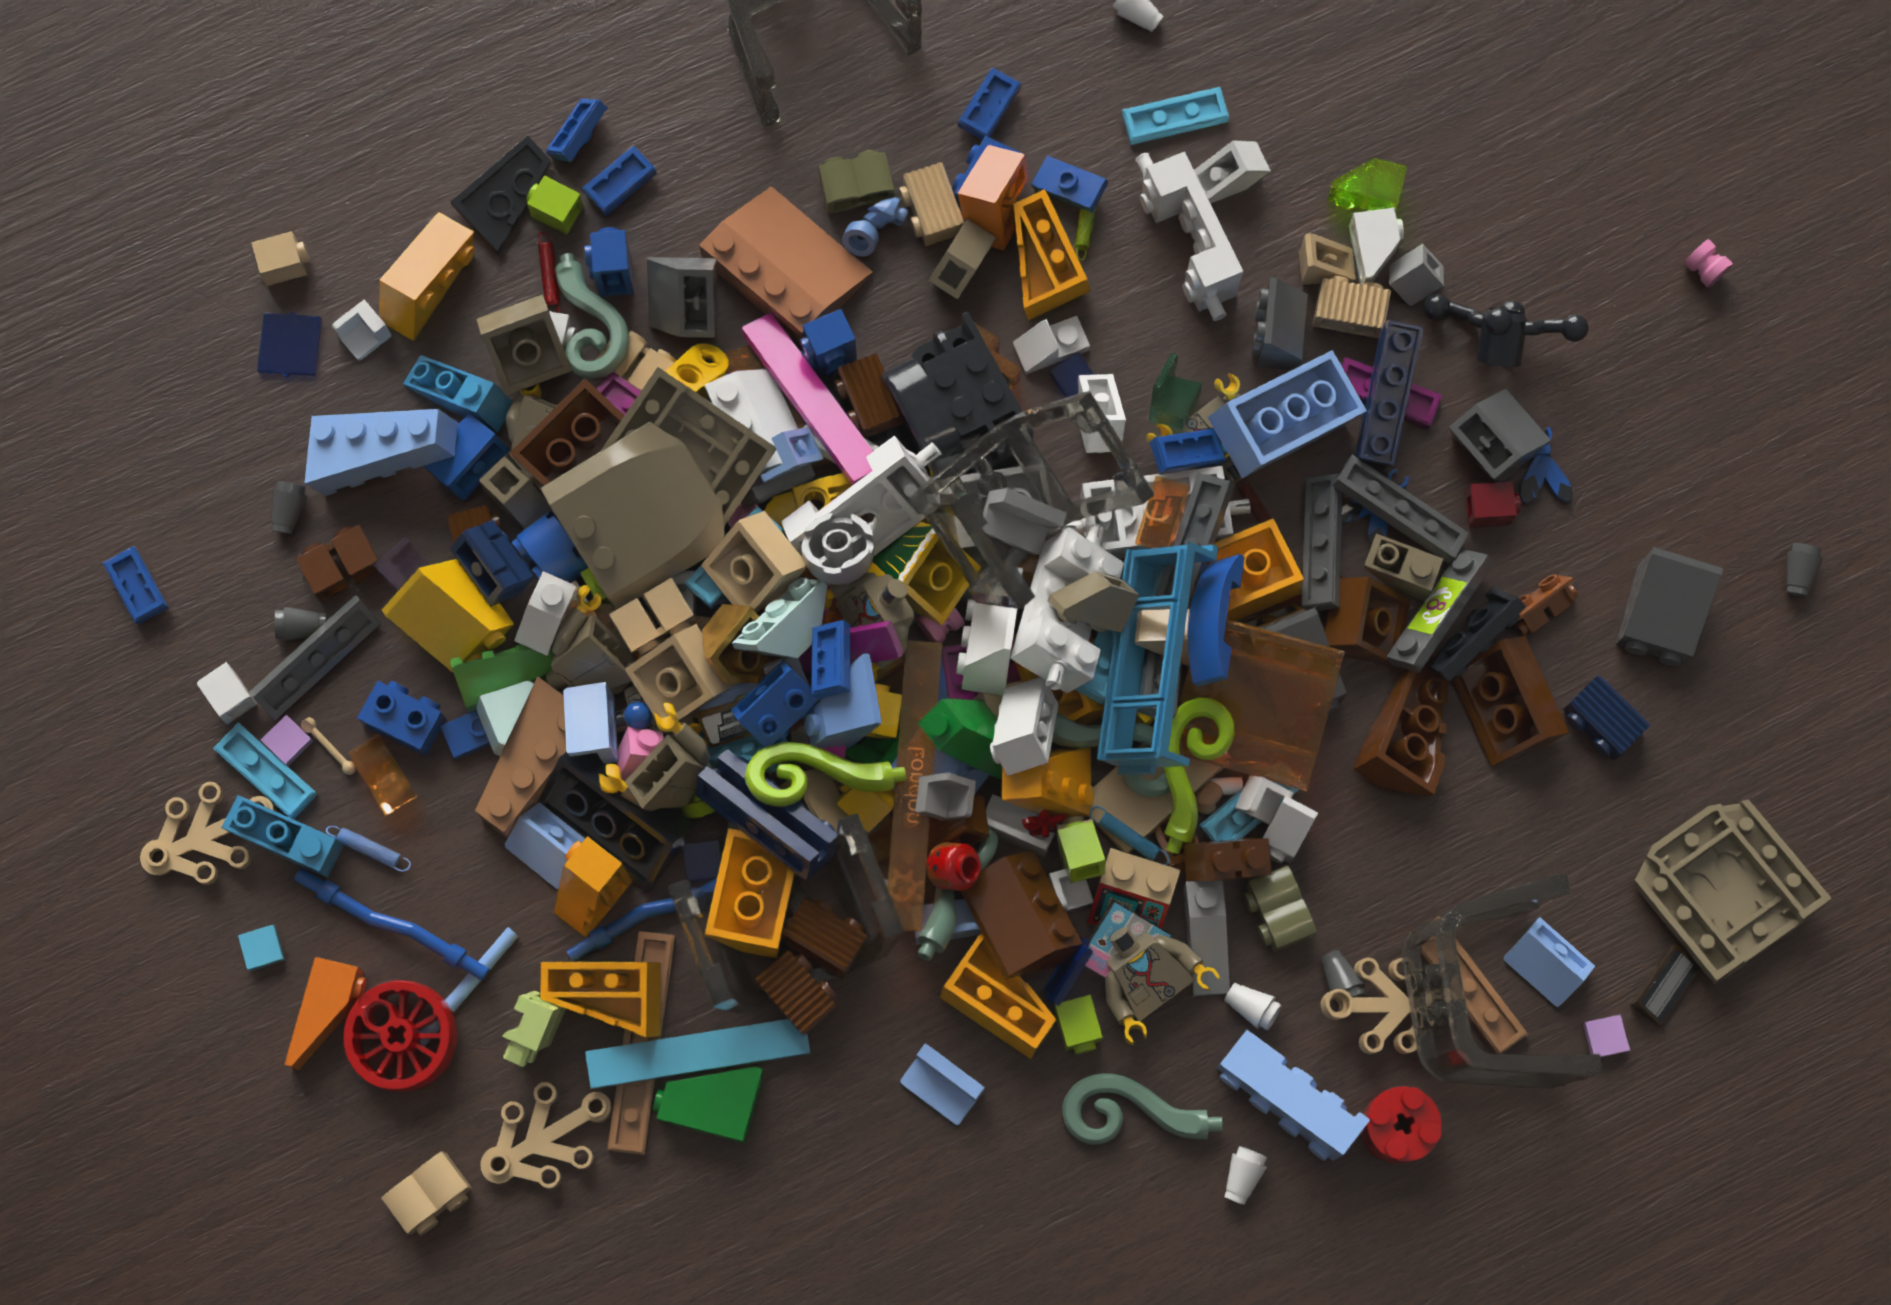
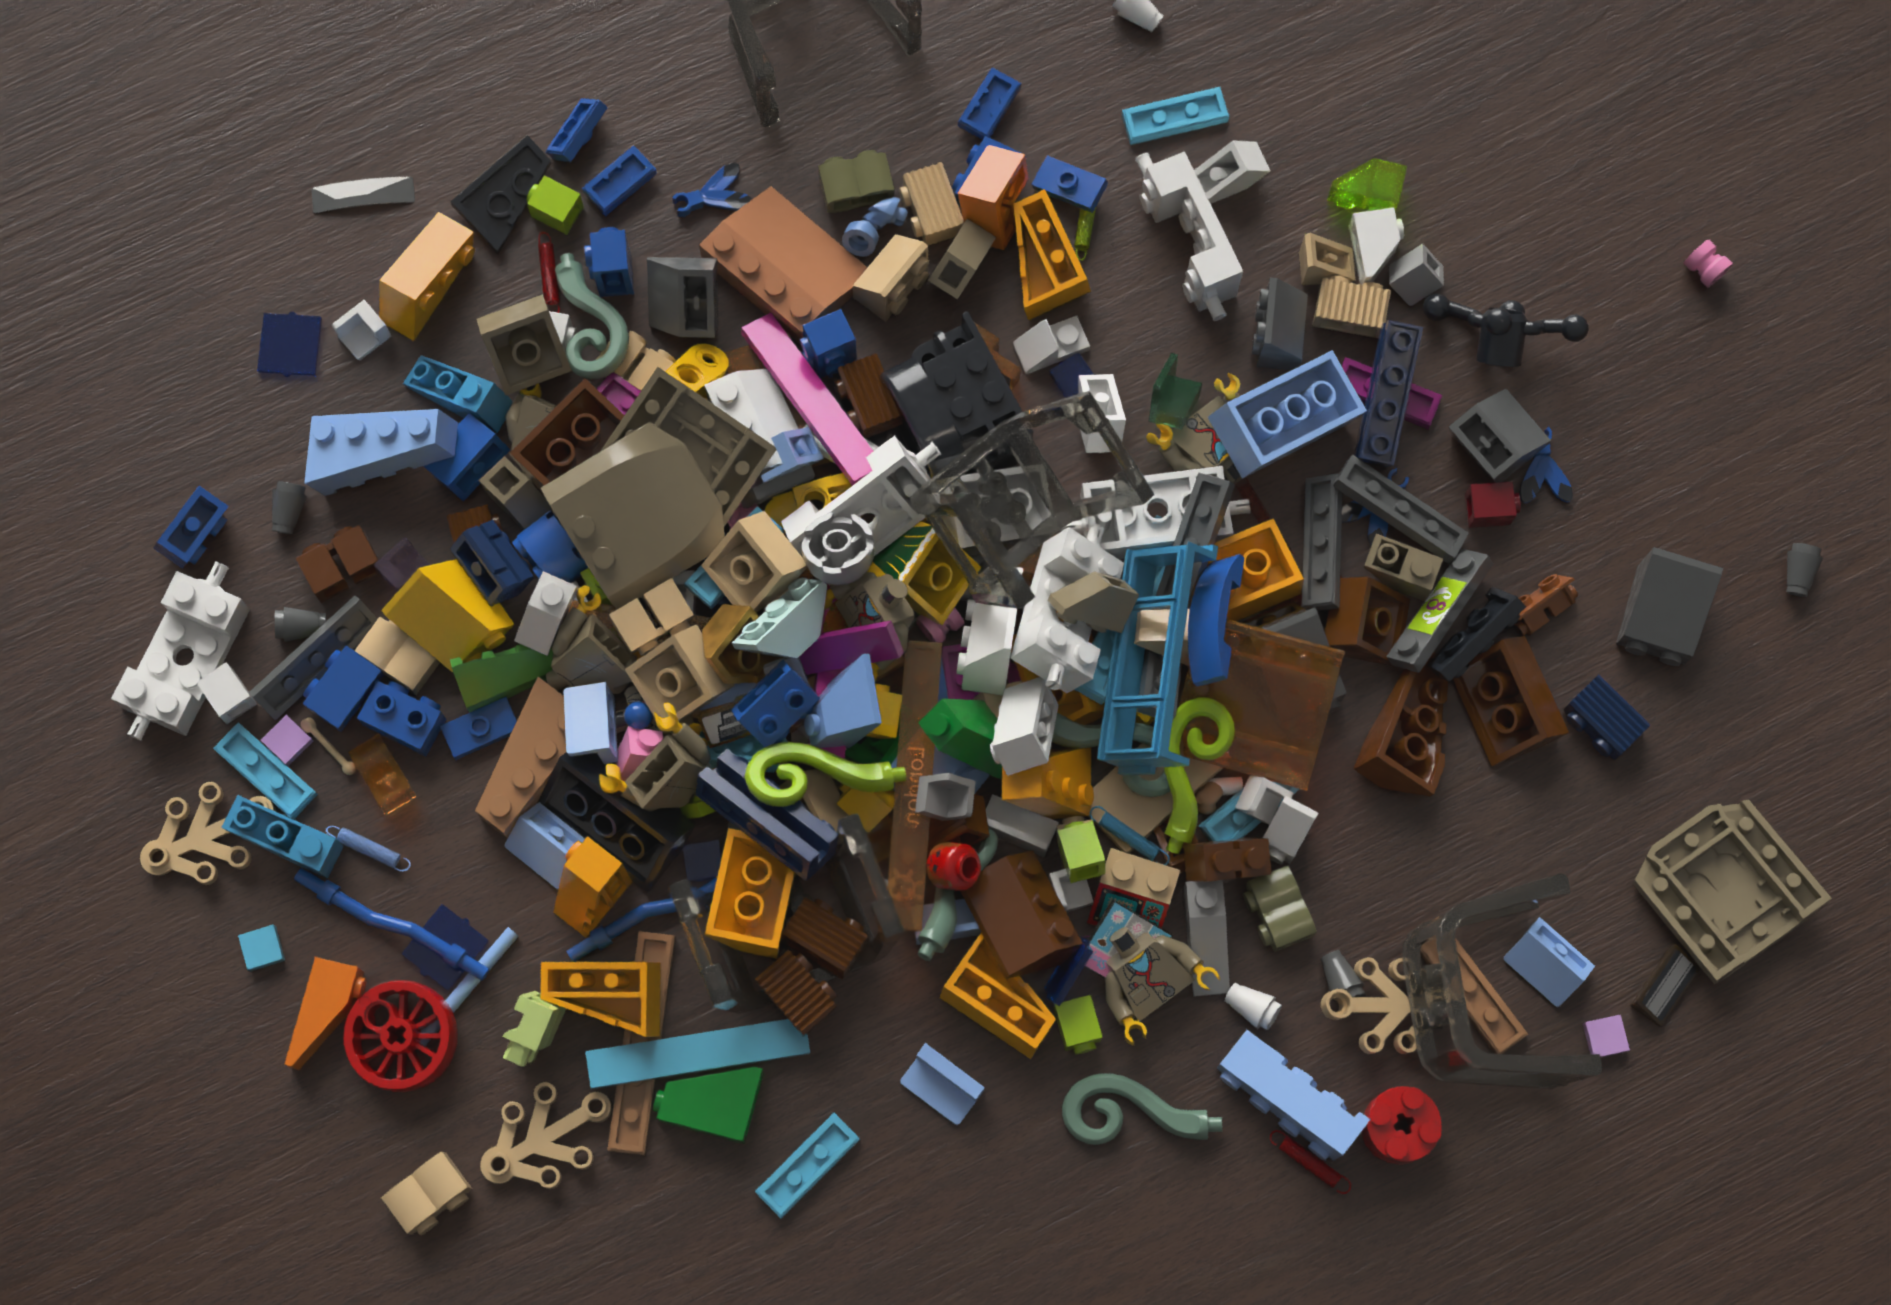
blue plate [103,546,169,625] -> none
tan brick [251,231,310,286] -> none
light aqua slope [476,681,534,756] -> none
blue plate [812,620,850,699] -> none
light grey panel [979,488,1067,555] -> none
red plant [1022,809,1066,838] -> none
clear orange slope [1135,475,1190,549] -> none
blue plate [1150,428,1226,475] -> none
white cone [1224,1146,1267,1205] -> none
none -> white brick [111,561,250,741]
none -> blue brick [153,486,229,569]
none -> blue brick [303,645,384,732]
none -> dark grey sticker [312,177,415,213]
none -> tan brick [355,617,440,695]
none -> clear blue piece [401,904,489,991]
none -> blue piece [673,163,753,217]
none -> medium azure tile [755,1113,860,1219]
none -> tan slope [853,234,929,322]
none -> red piece [1270,1130,1351,1194]

